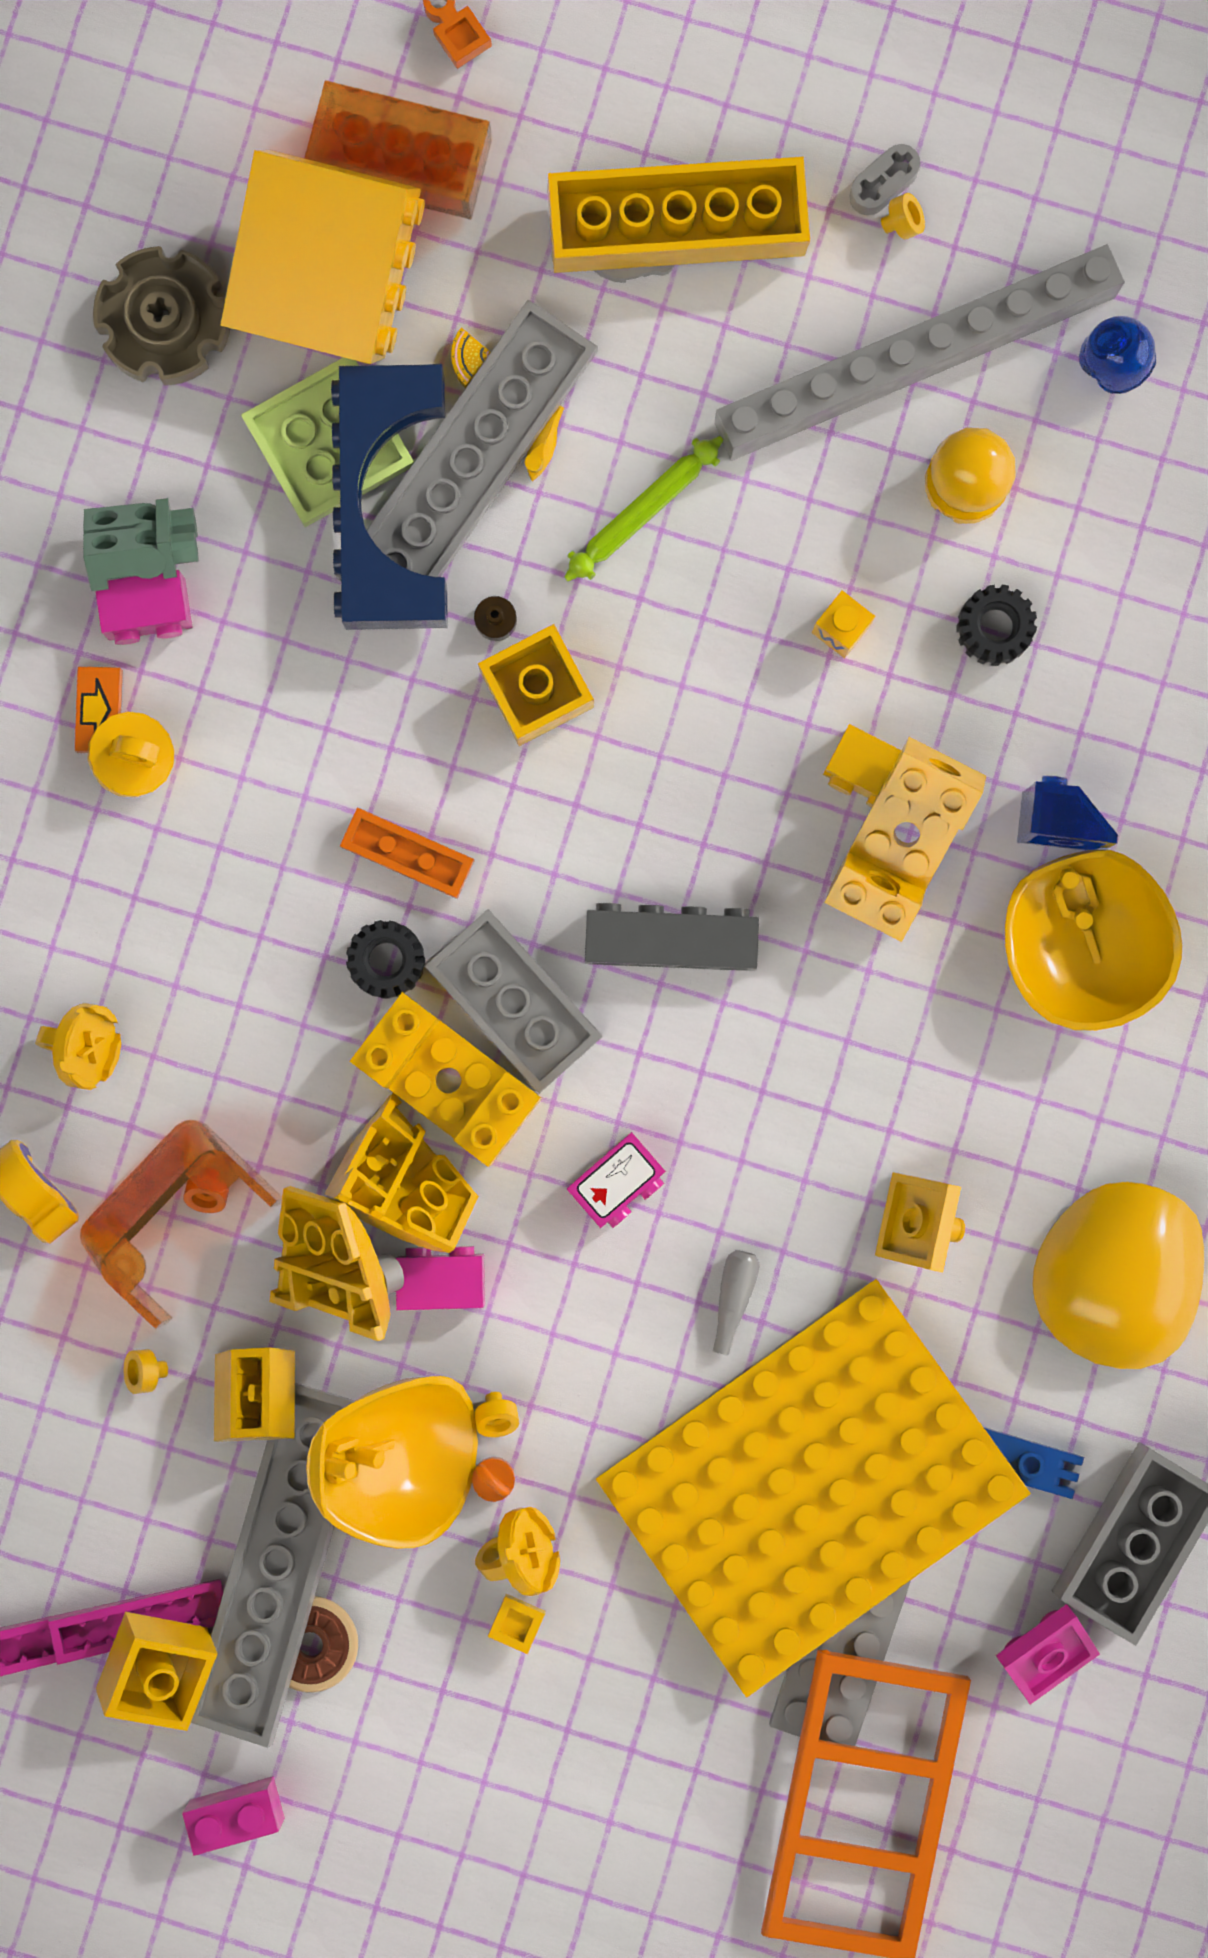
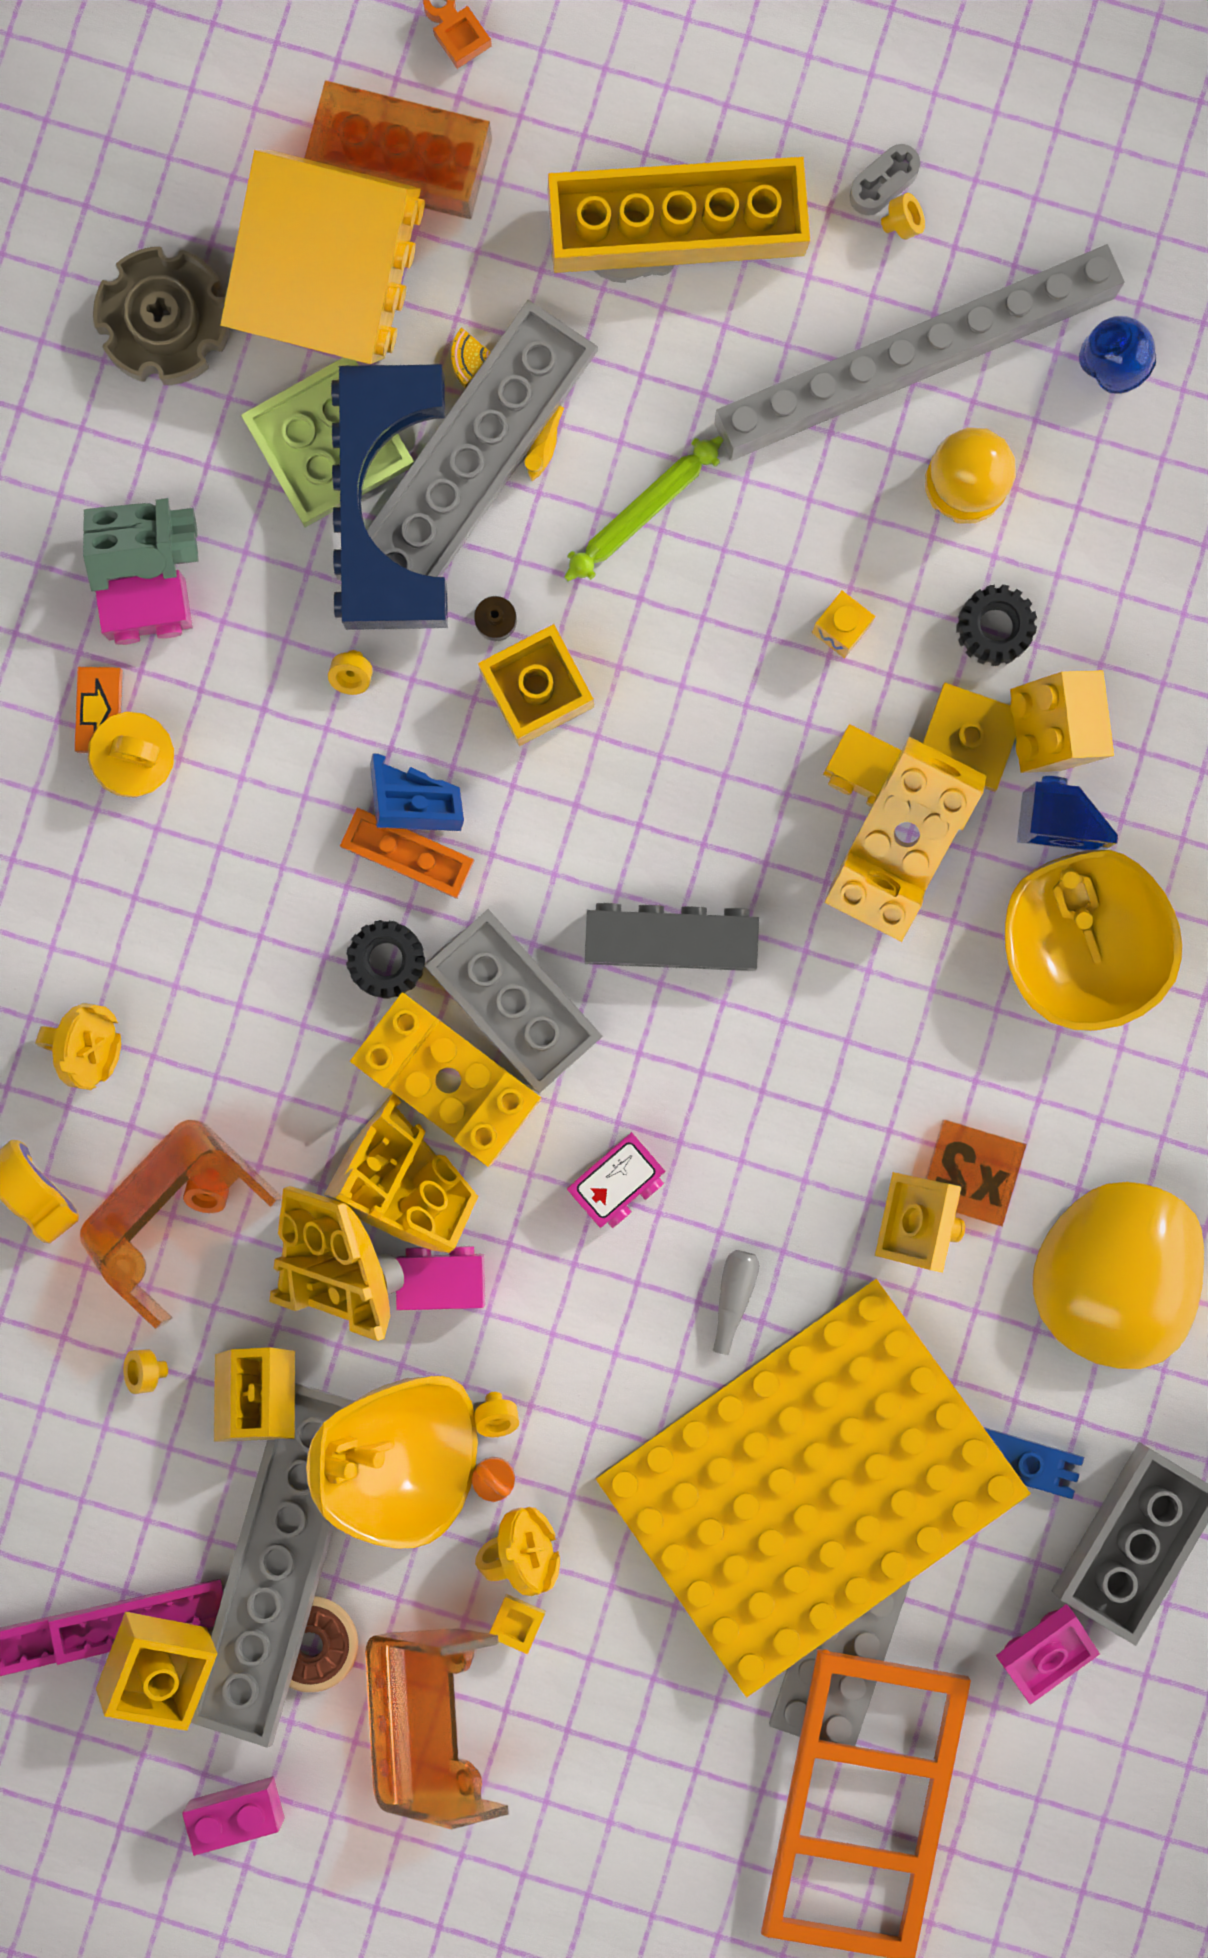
none -> yellow tile [328,650,373,695]
none -> clear orange windscreen [365,1628,509,1830]
none -> blue wing [370,753,464,831]
none -> yellow plate [922,682,1016,792]
none -> clear orange tile [925,1119,1027,1227]
none -> yellow brick [1010,670,1114,773]

